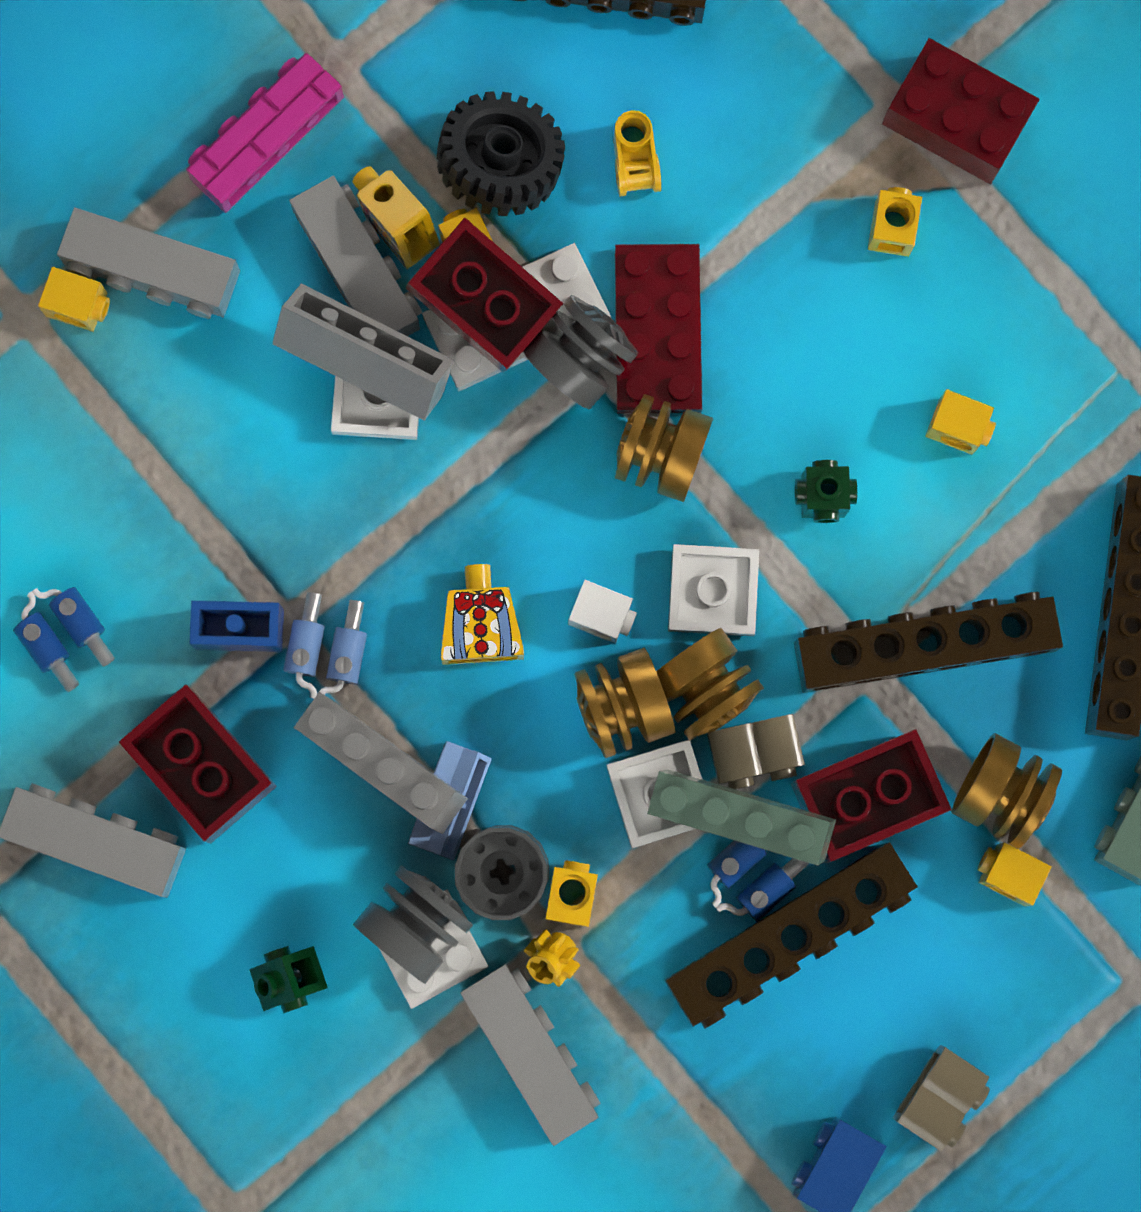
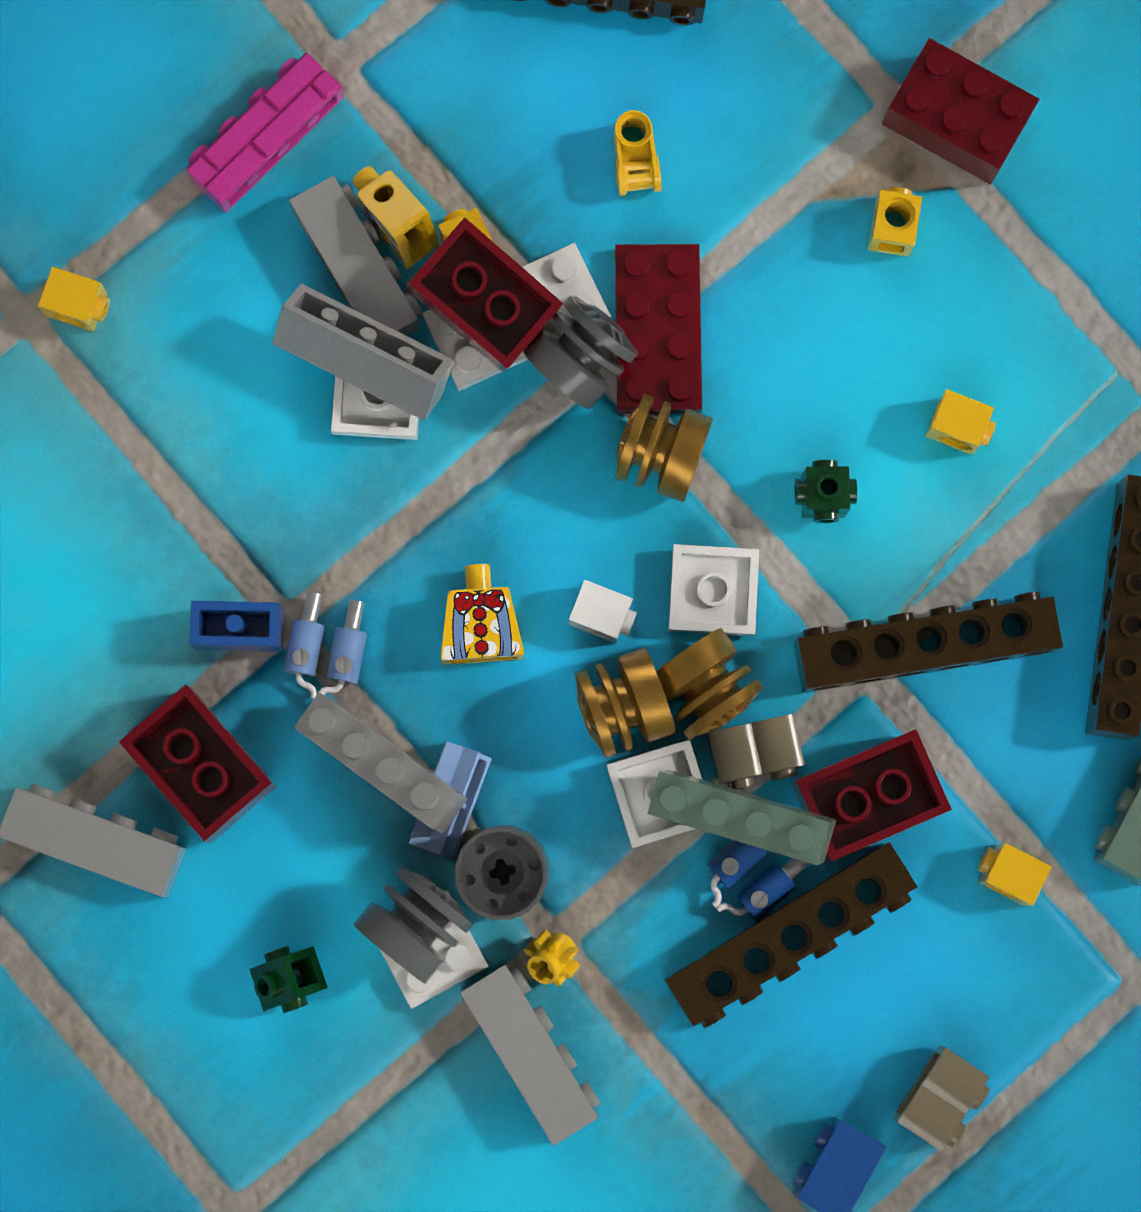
blue piece [13,587,115,692] -> none
light grey brick [57,207,240,319] -> none
black wheel [436,91,565,216] -> none
yellow brick [545,860,598,927] -> none
pearl gold wheel [951,733,1062,849] -> none

